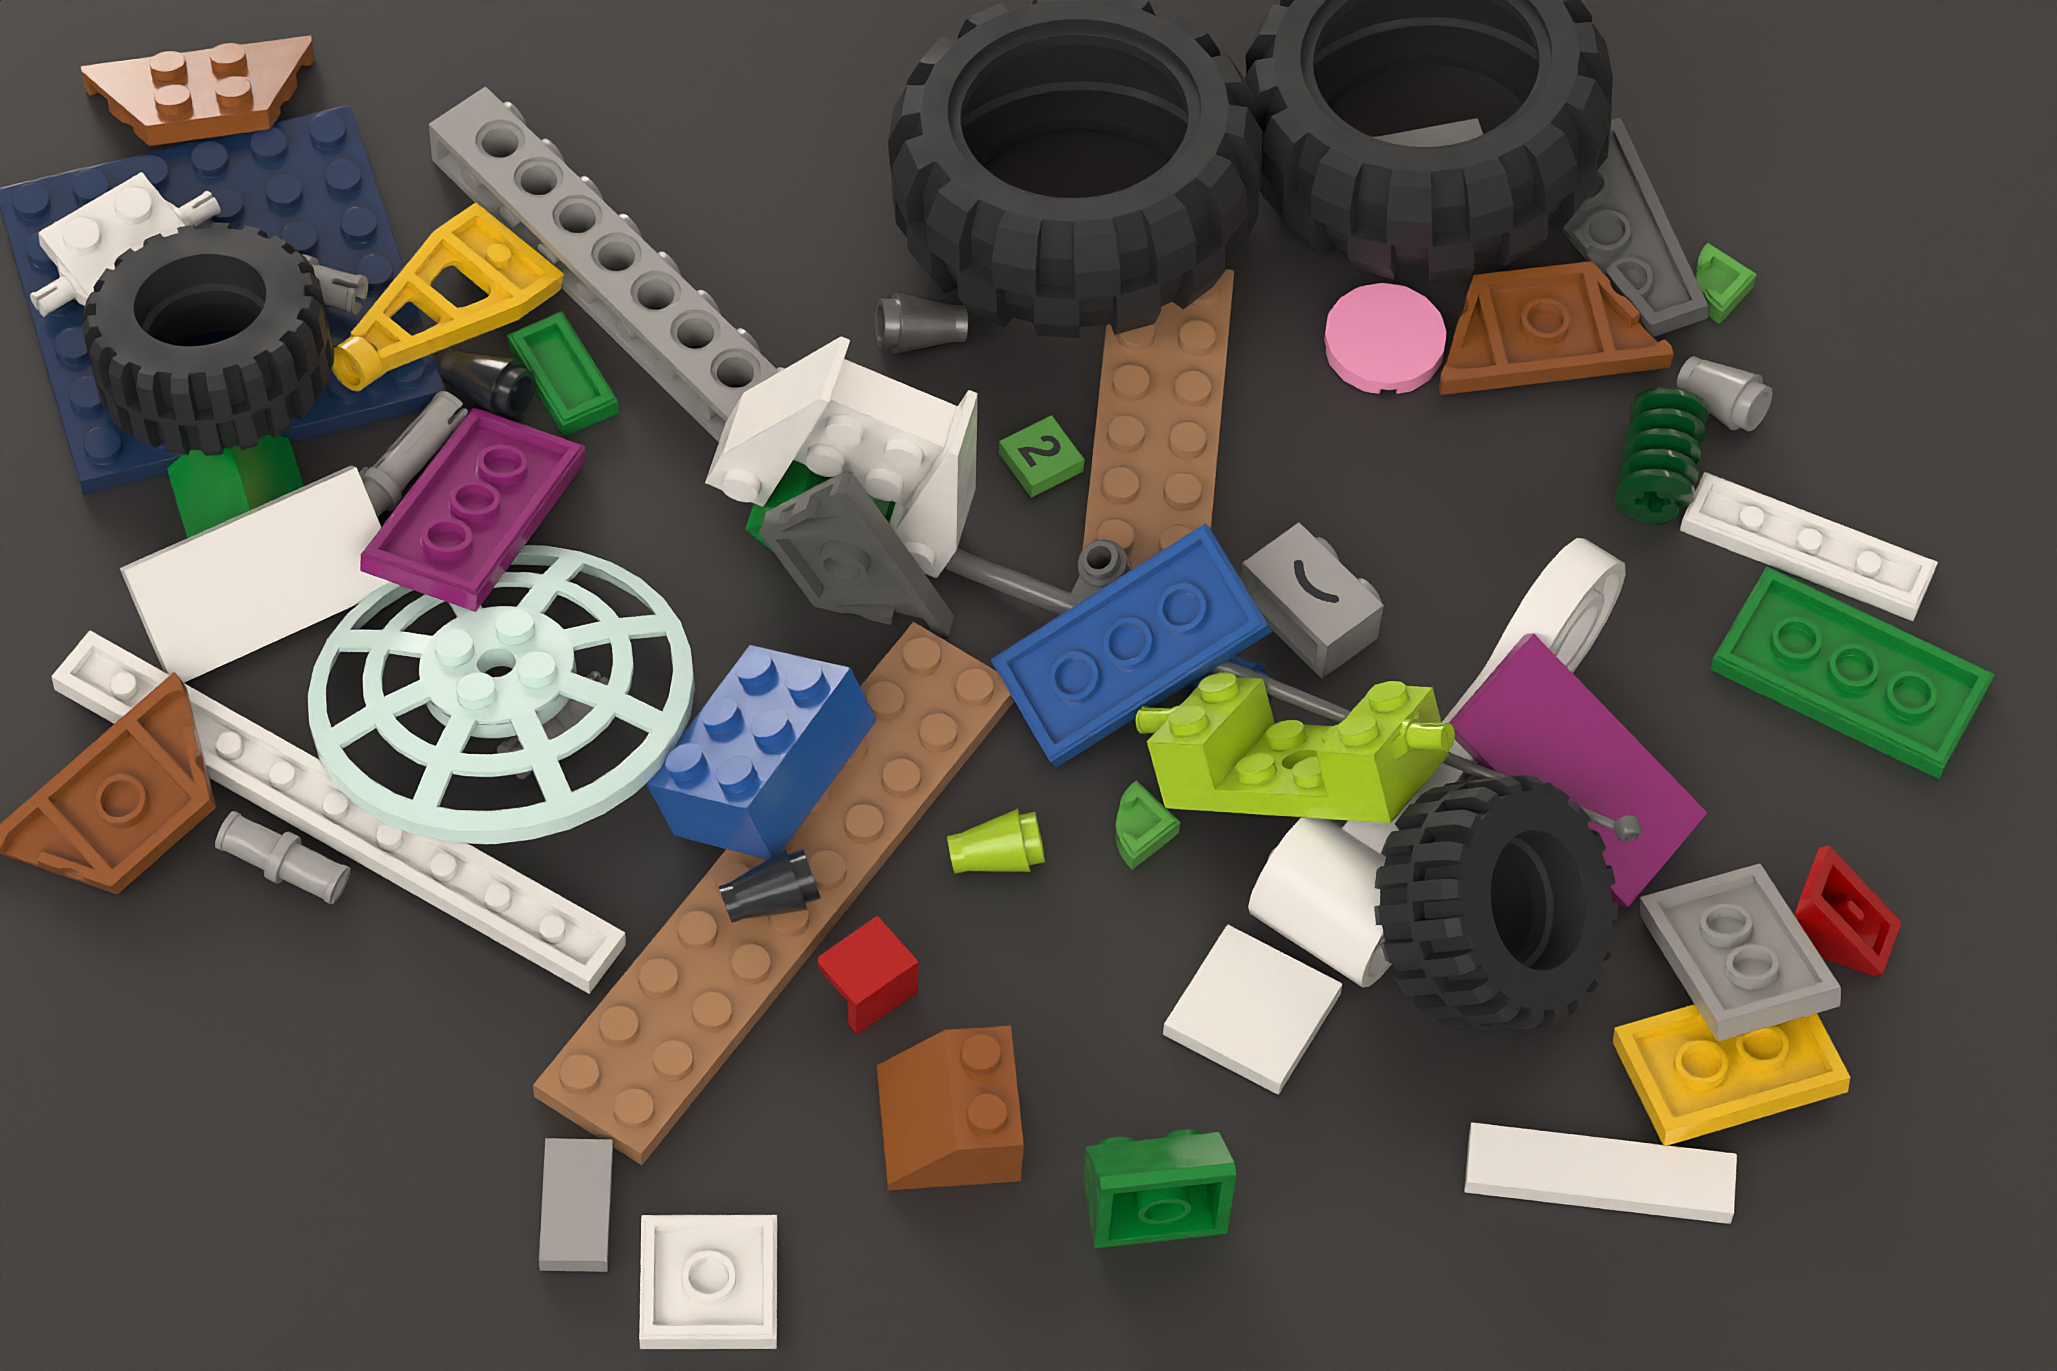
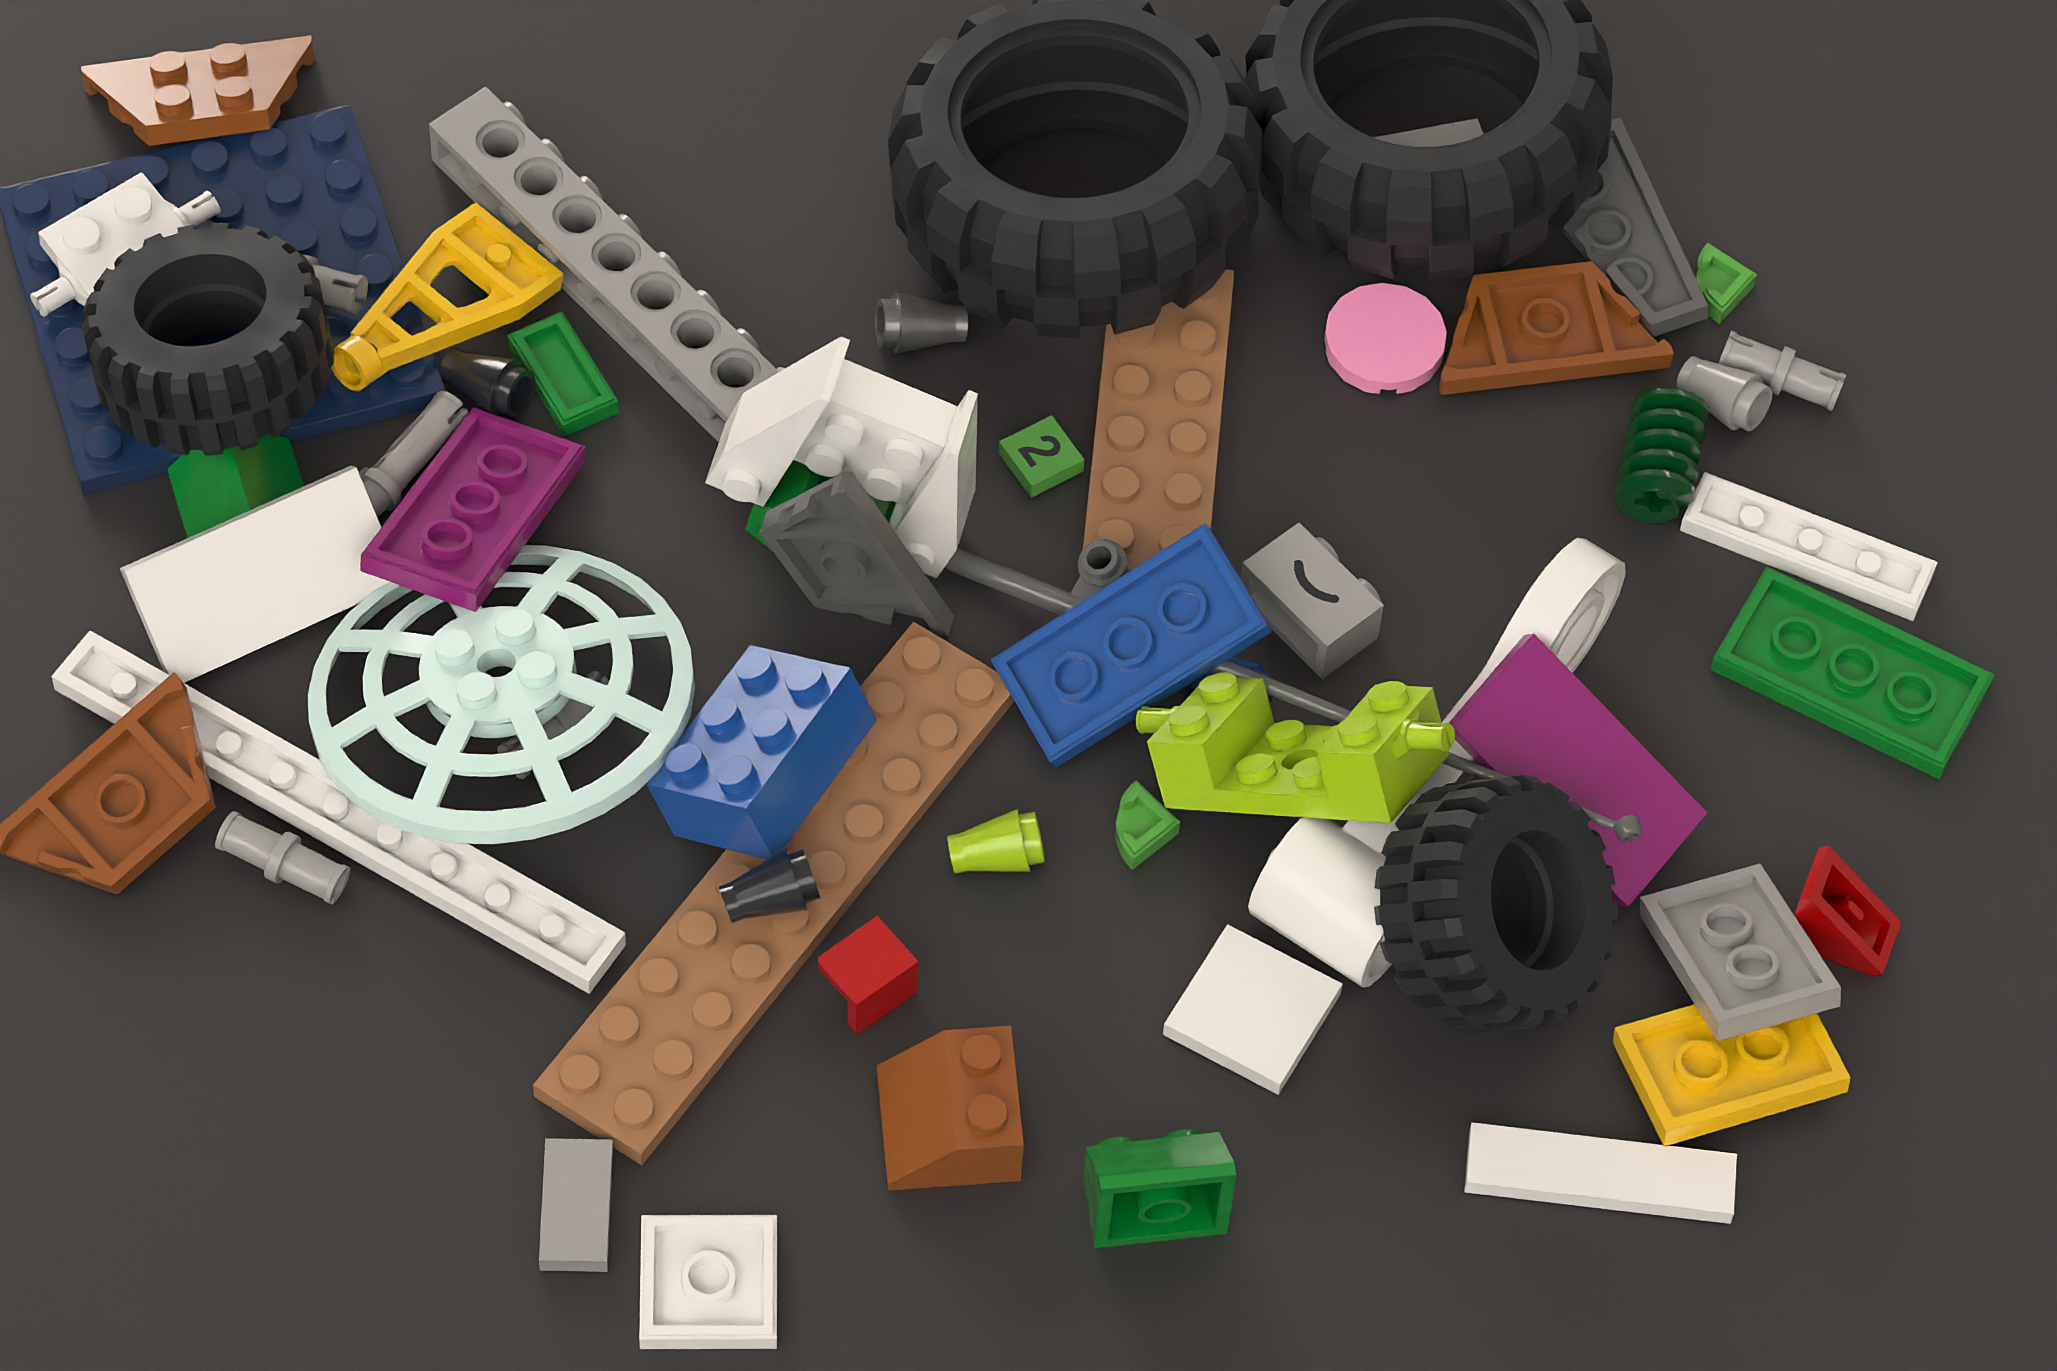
none -> light grey pin [1718,330,1847,411]

